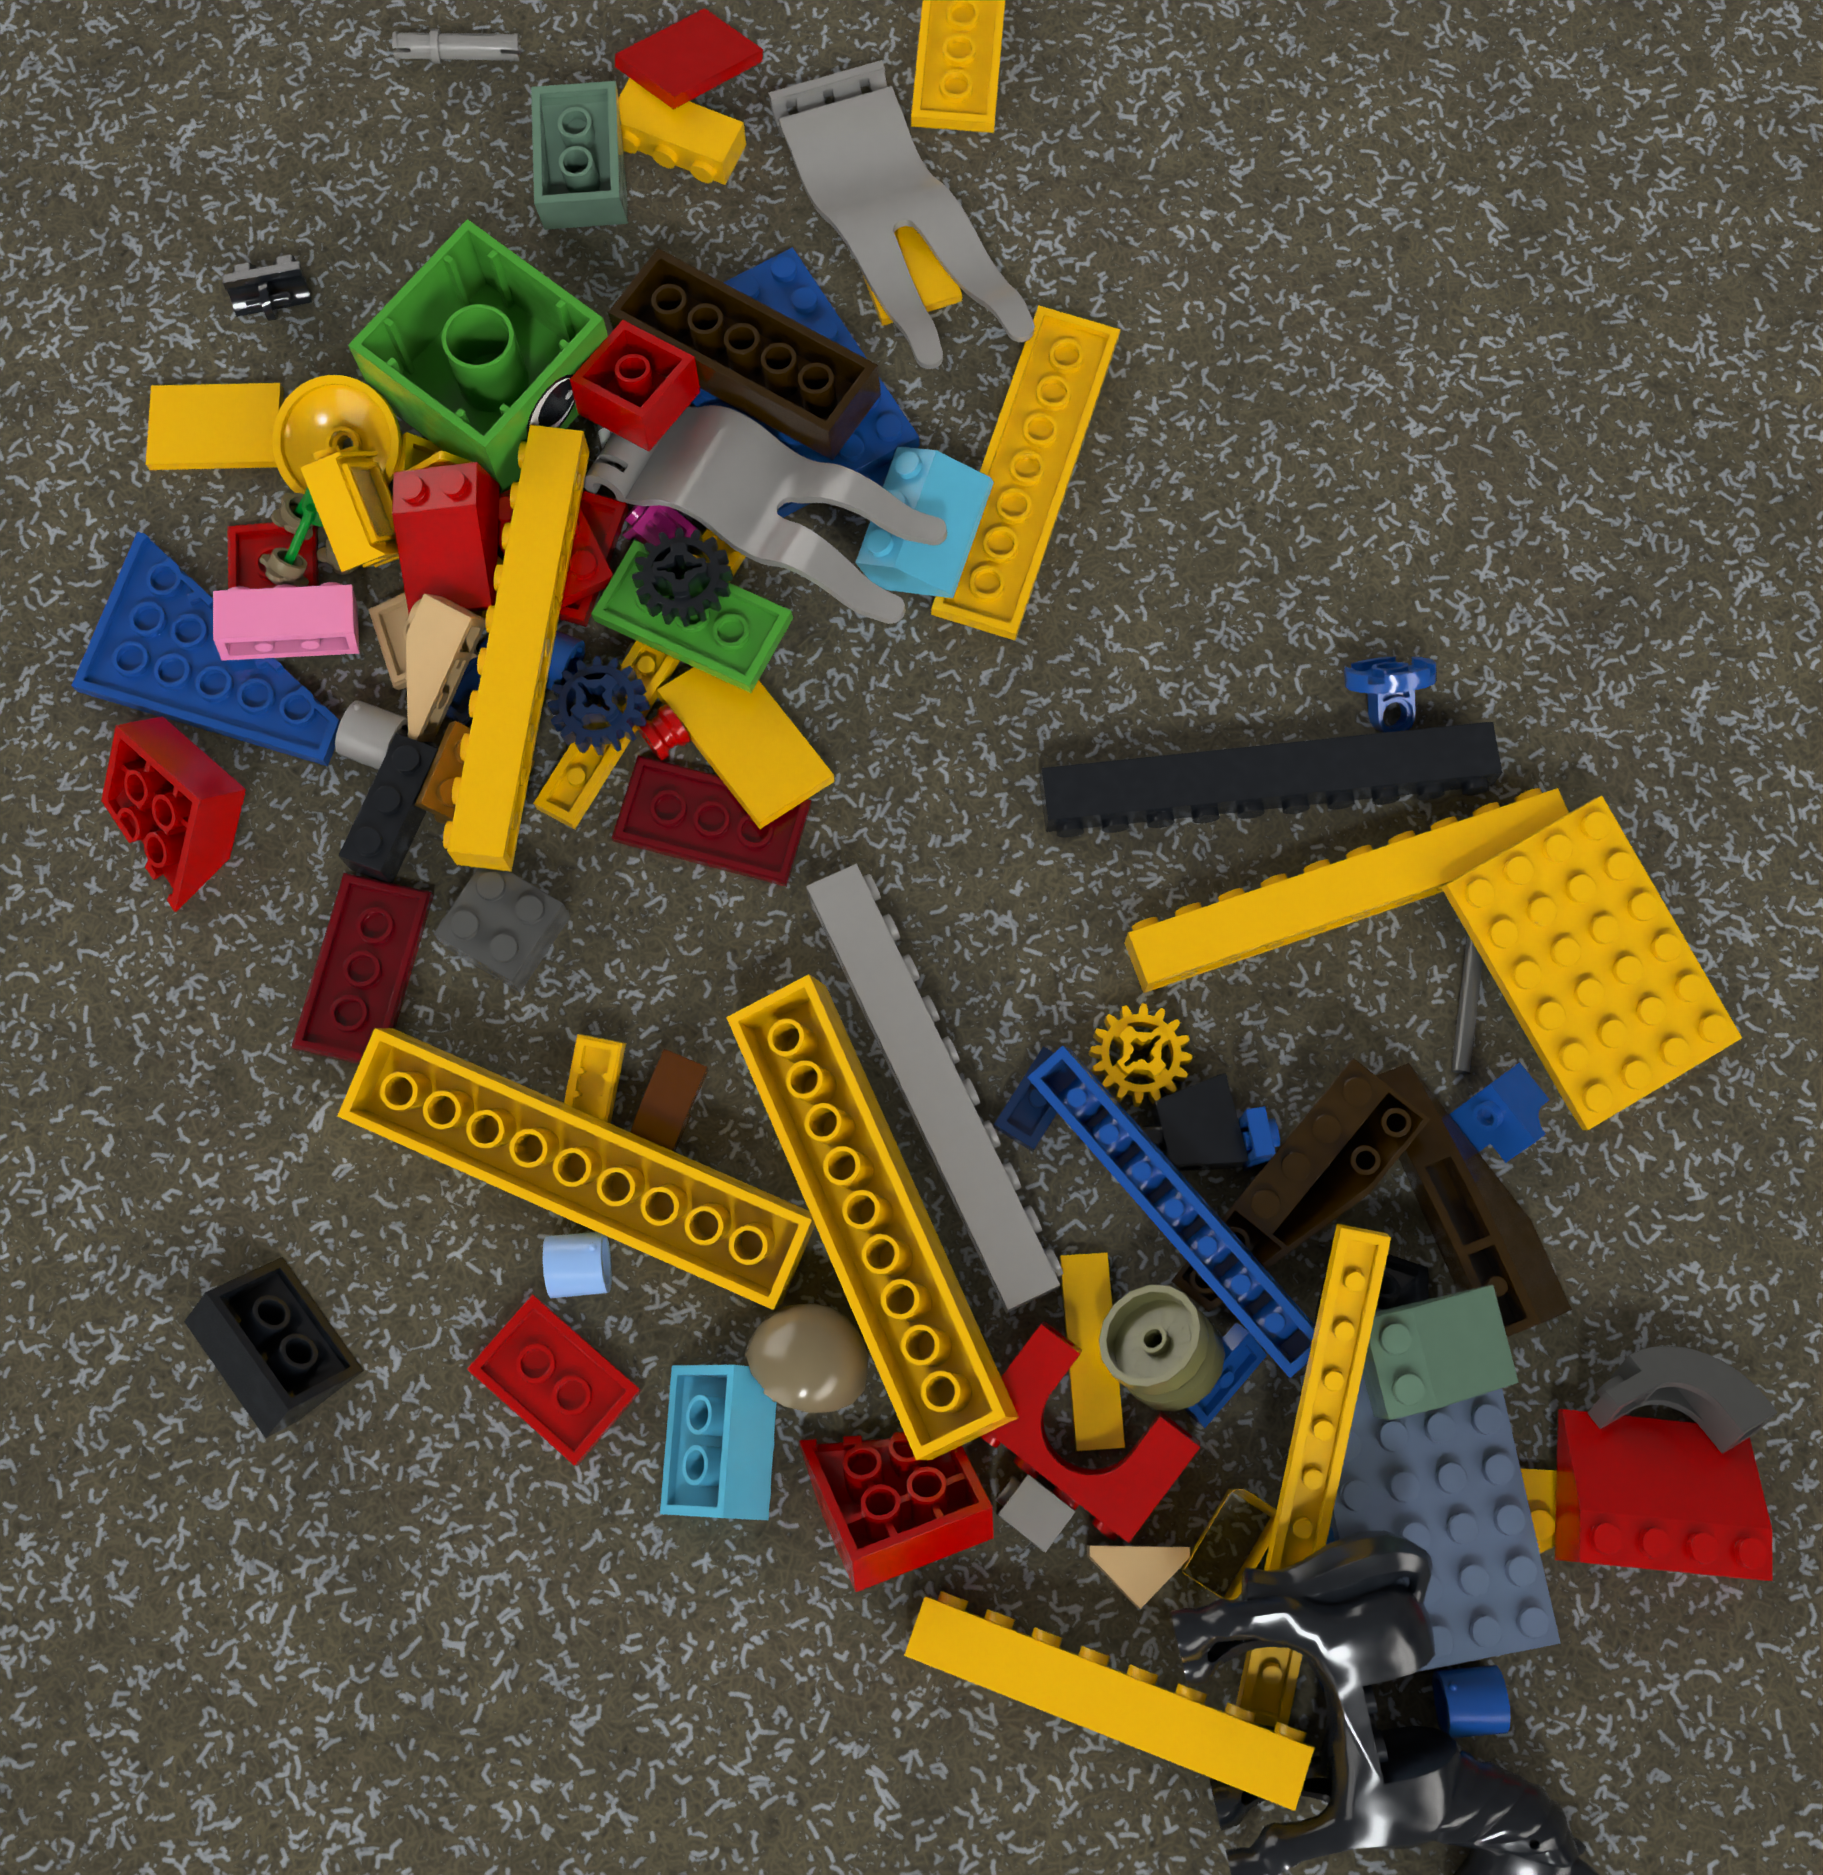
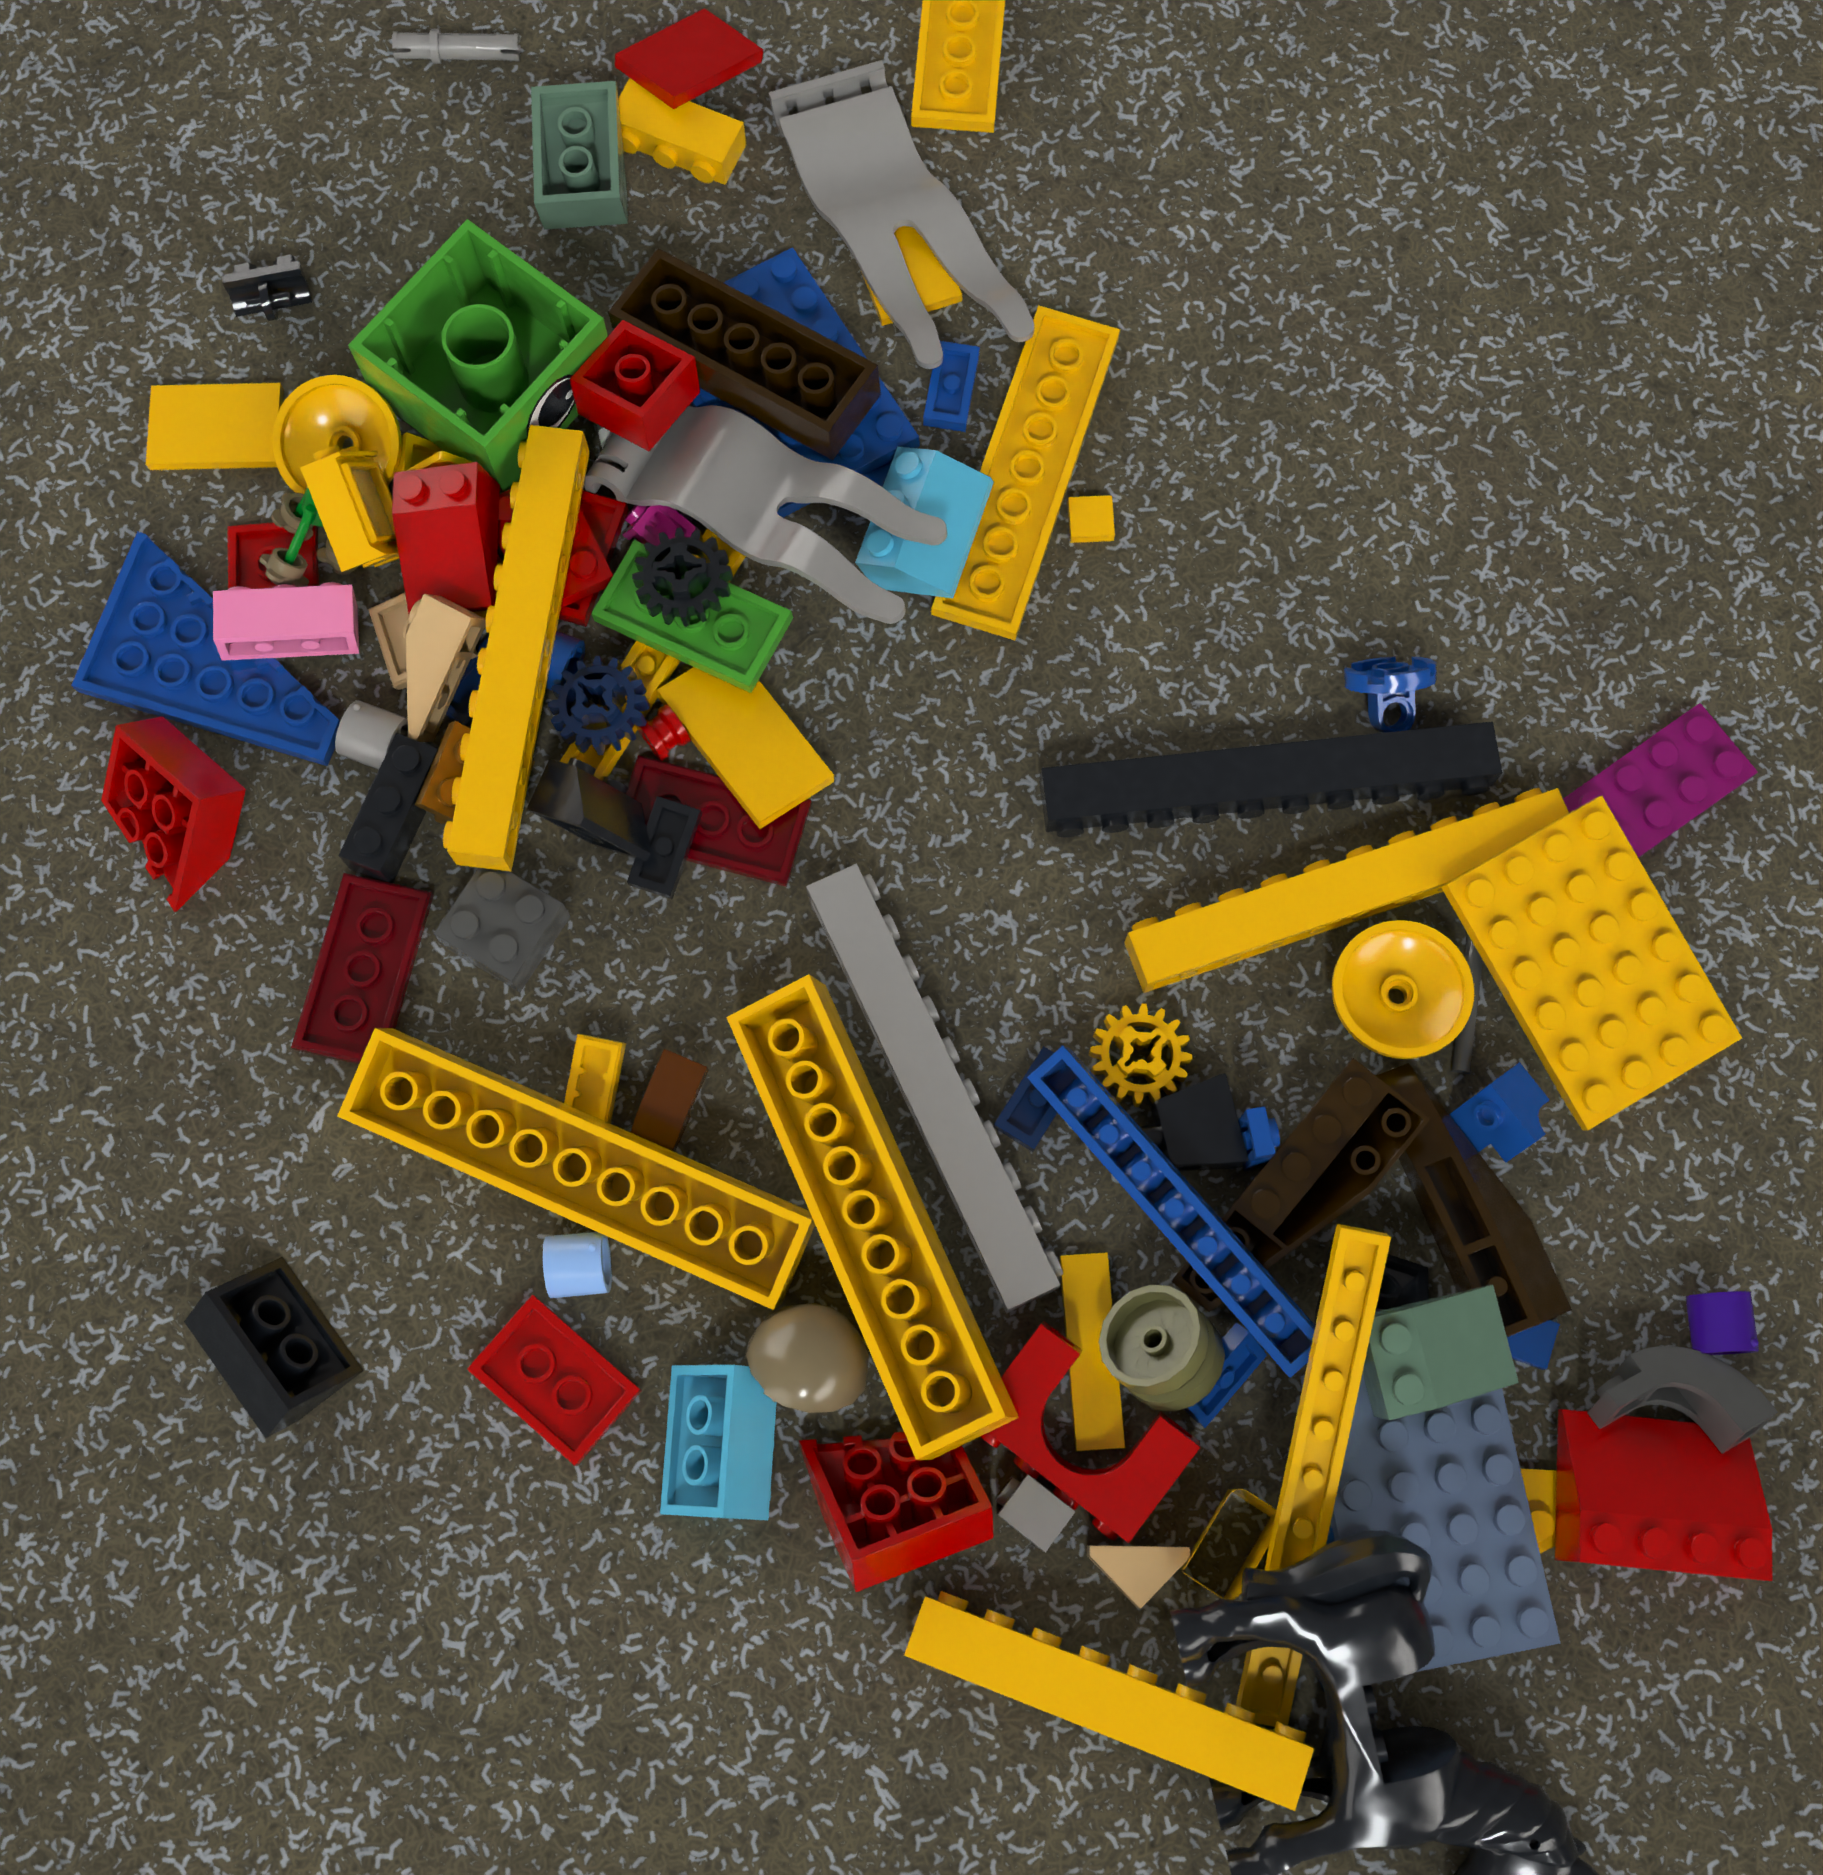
blue piece [1432,1665,1511,1738] -> none
none -> black slope [526,758,651,862]
none -> black plate [627,796,702,899]
none -> blue plate [923,341,980,432]
none -> yellow tile [1068,495,1115,543]
none -> yellow dish [1332,920,1474,1059]
none -> blue tile [1507,1320,1560,1370]
none -> magenta plate [1563,703,1758,858]
none -> dark purple piece [1685,1291,1759,1355]

